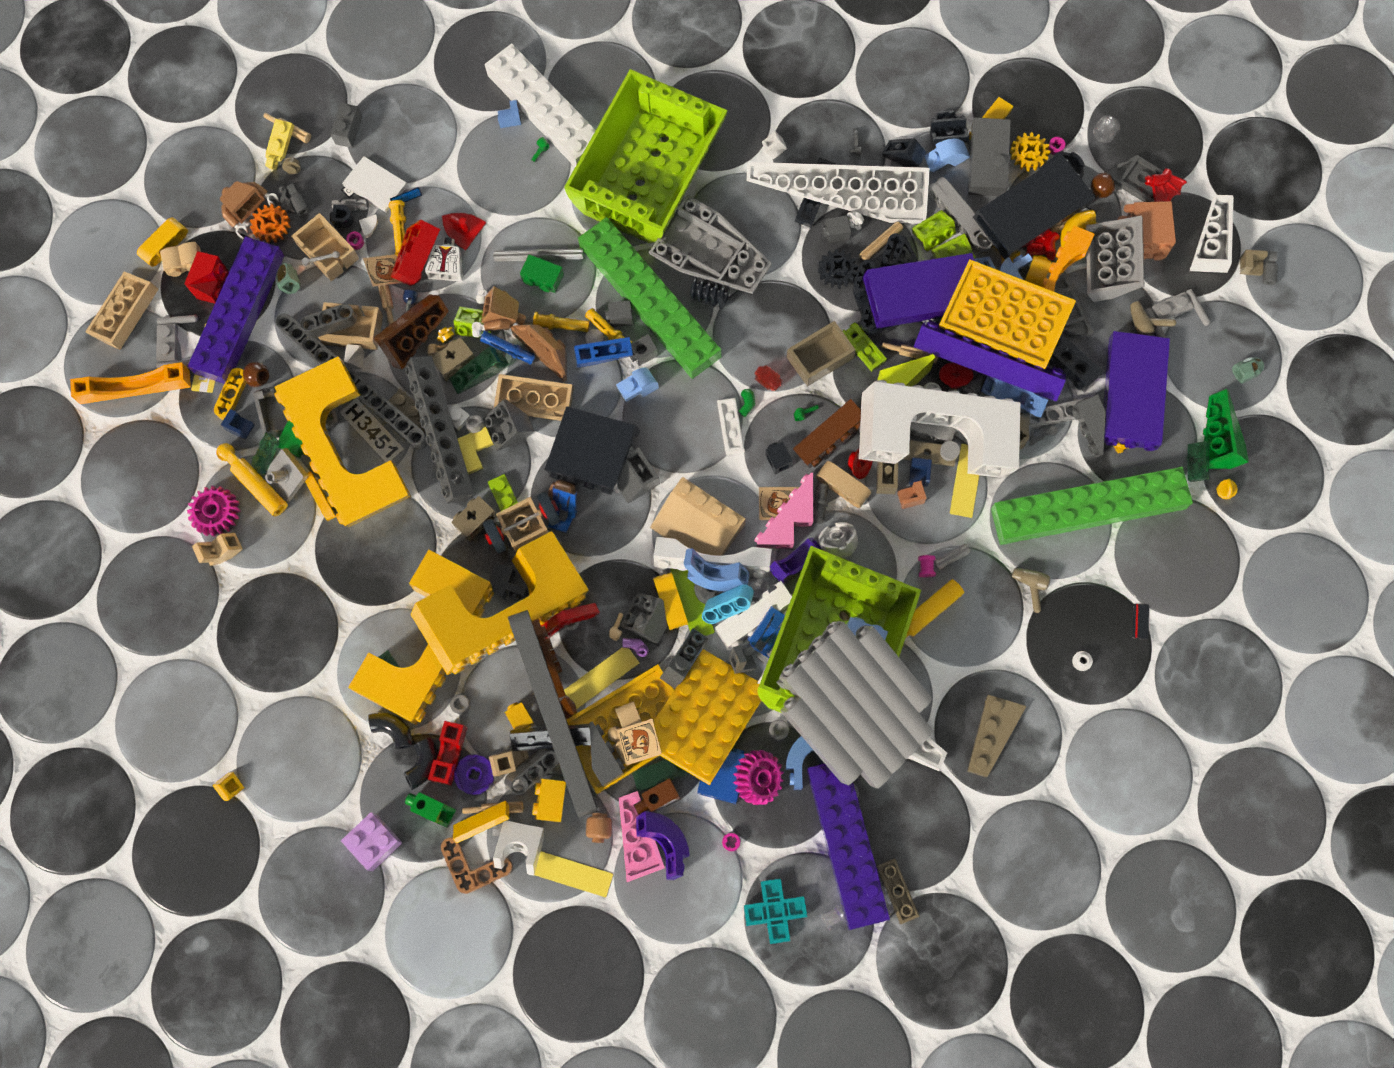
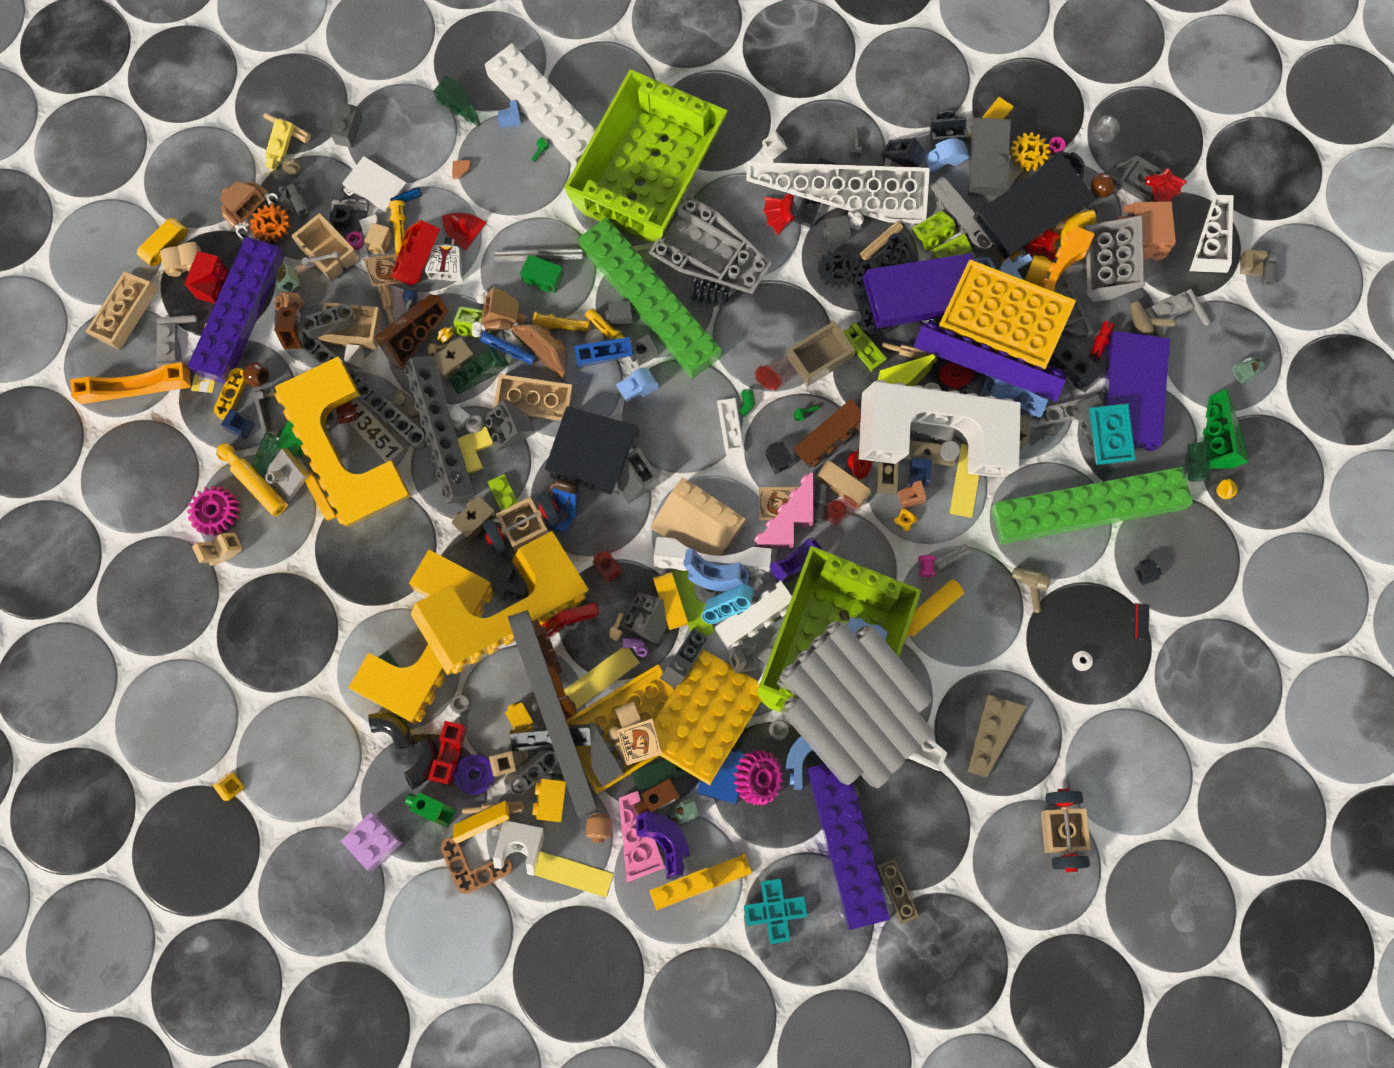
dark pink bush [722,833,740,851] -> none
blue piece [747,606,785,658] -> none
white cylinder [818,522,858,559] -> none
none -> reddish brown torso [274,302,304,349]
none -> medium nougat head [275,292,304,312]
none -> clear red plate [336,400,359,425]
none -> tan brick [364,223,393,255]
none -> clear green slope [433,76,480,127]
none -> nougat tile [452,160,471,180]
none -> clear red brick [592,550,622,583]
none -> yellow bracket [649,854,752,911]
none -> sand green rock [667,797,700,825]
none -> red arm [763,193,796,235]
none -> clear red brick [826,500,847,524]
none -> yellow plate [894,509,917,531]
none -> brick [1041,788,1091,872]
none -> red pin [1089,321,1115,359]
none -> teal tile [1089,403,1136,465]
none -> black plate [1134,558,1161,585]

